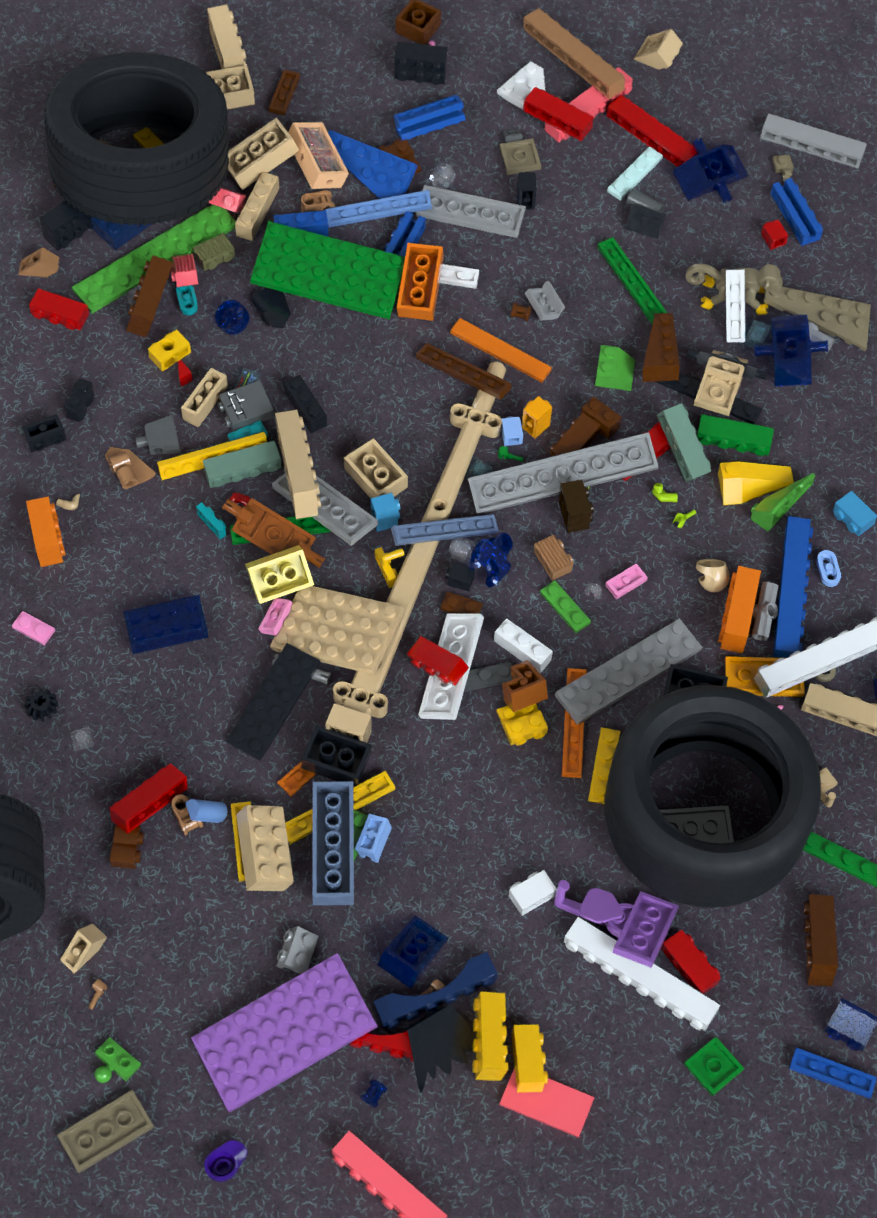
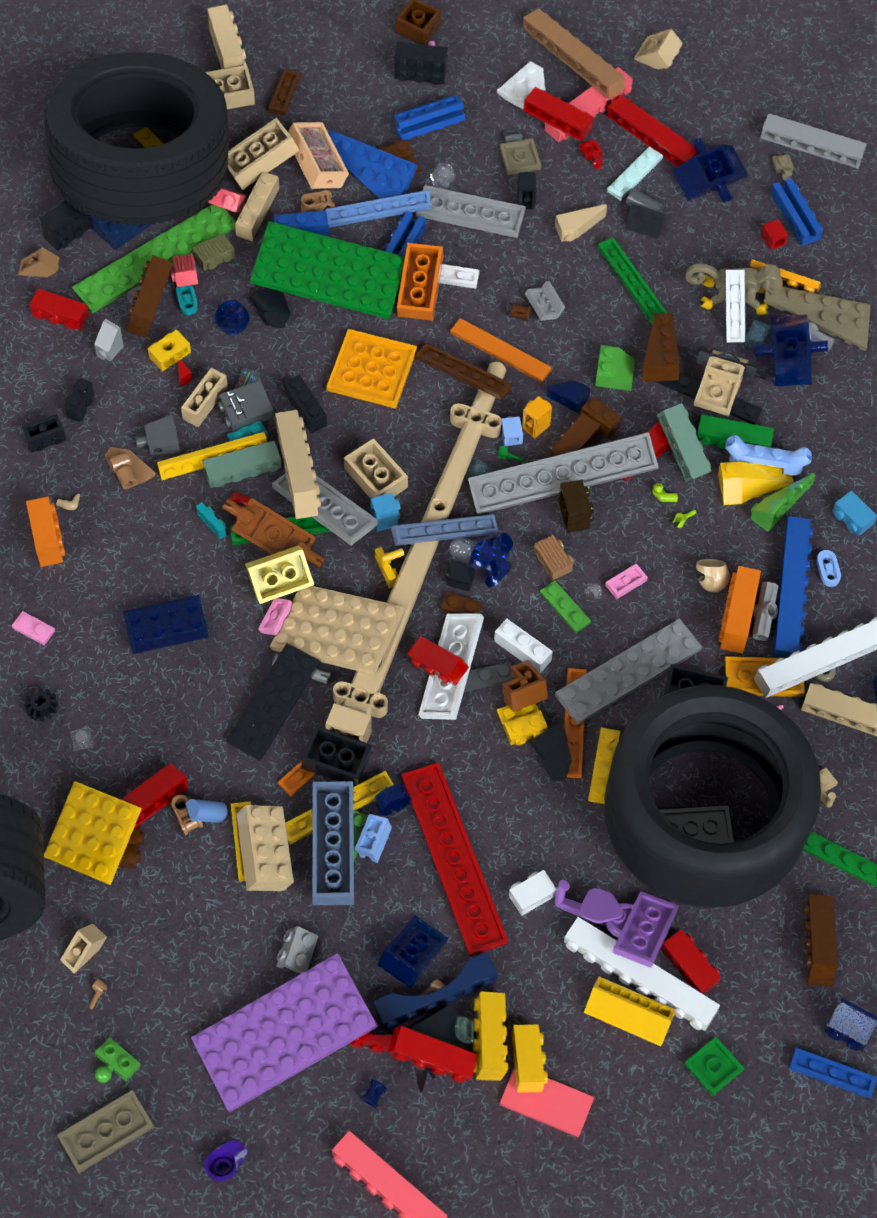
none -> yellow plate [44,781,142,885]
none -> light grey slope [94,319,124,362]
none -> light orange plate [326,329,417,409]
none -> clear blue wheel [373,784,412,816]
none -> red brick [387,1026,478,1083]
none -> red plate [401,762,508,957]
none -> clear light blue plate [455,1017,474,1043]
none -> black panel [531,723,572,781]
none -> clear blue slope [547,381,590,413]
none -> tan slope [555,204,607,241]
none -> red plate [579,139,603,170]
none -> yellow brick [584,977,676,1046]
none -> light blue plate [725,435,812,475]
none -> light orange plate [750,259,821,293]

